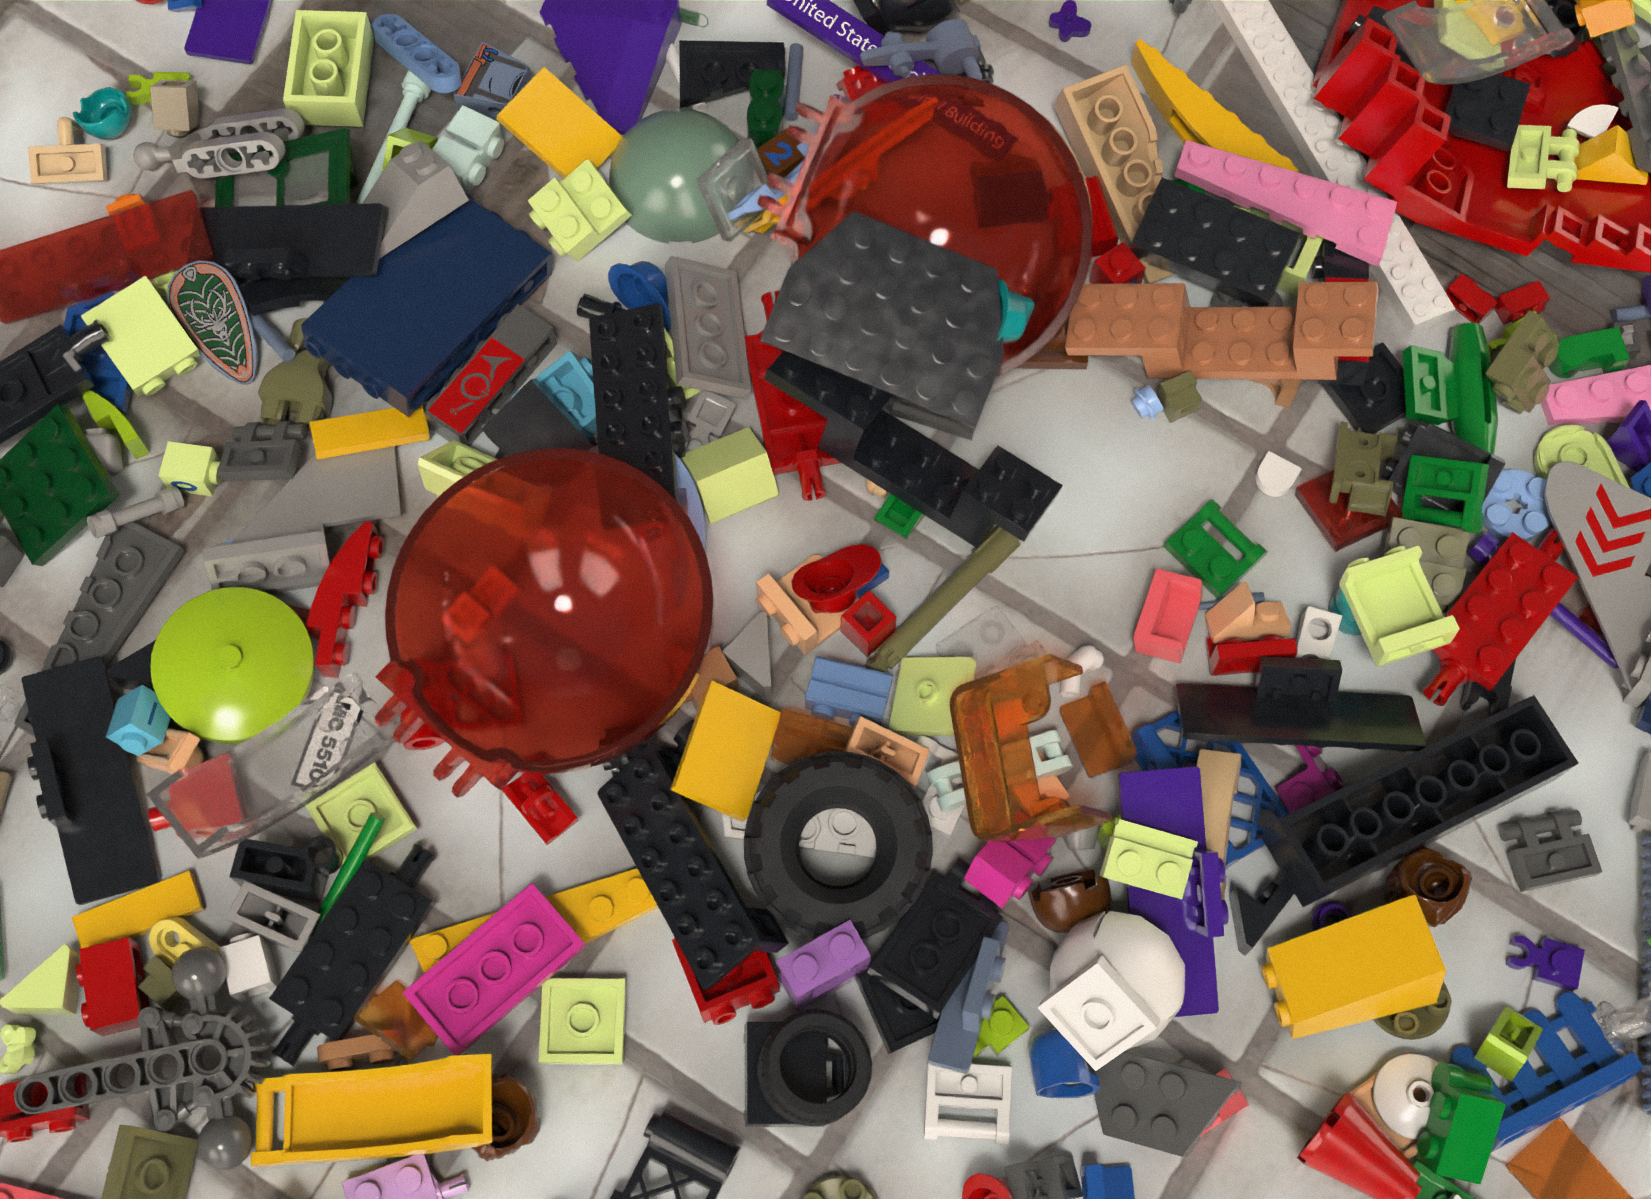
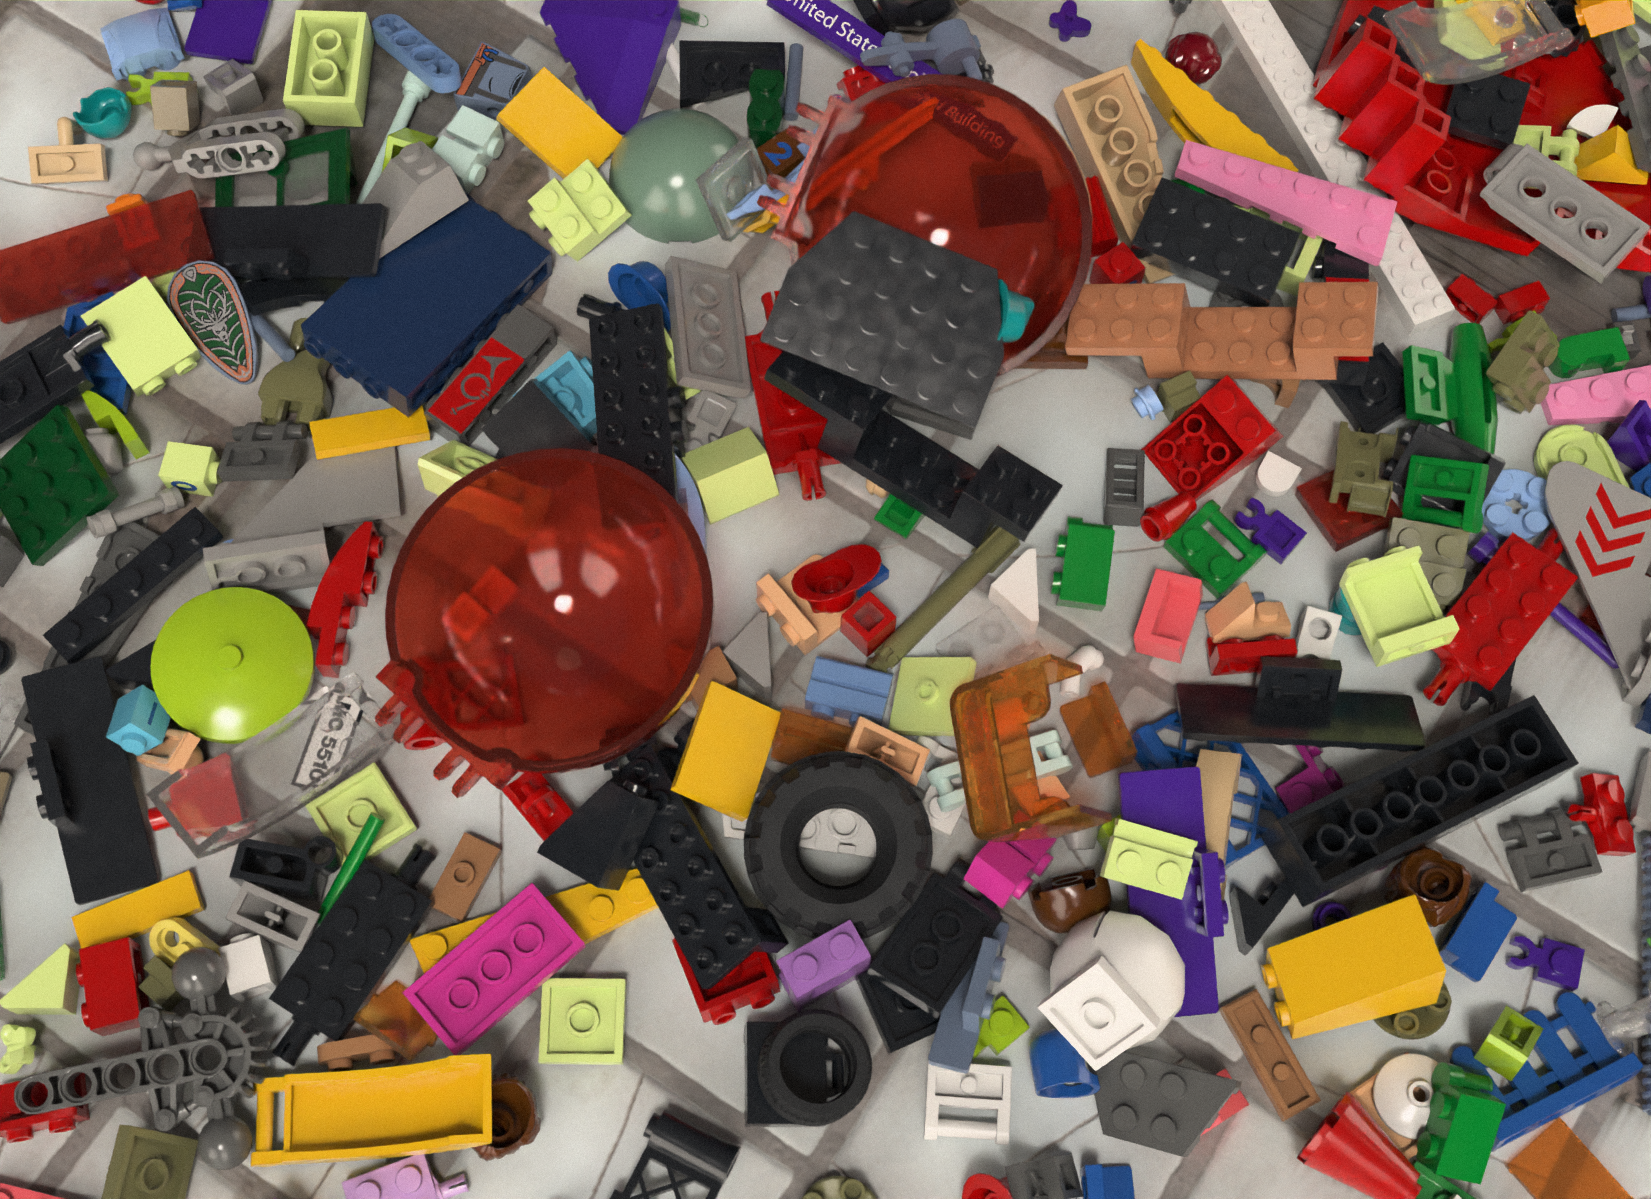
none -> black plate [43,507,224,664]
none -> light blue slope [100,7,185,81]
none -> light grey slope [203,59,263,116]
none -> medium nougat plate [429,832,502,923]
none -> black slope [537,779,660,891]
none -> white slope [988,549,1039,634]
none -> green hinge [1051,516,1115,612]
none -> dark grey slope [1103,448,1145,527]
none -> red cone [1140,492,1197,542]
none -> red slope [1141,375,1284,502]
none -> dark red hair [1165,31,1222,84]
none -> medium nougat tile [1219,989,1321,1122]
none -> dark purple plate [1234,498,1307,565]
none -> blue panel [1438,882,1517,982]
none -> light grey hinge [1480,144,1651,284]
none -> red plate [1568,773,1636,857]

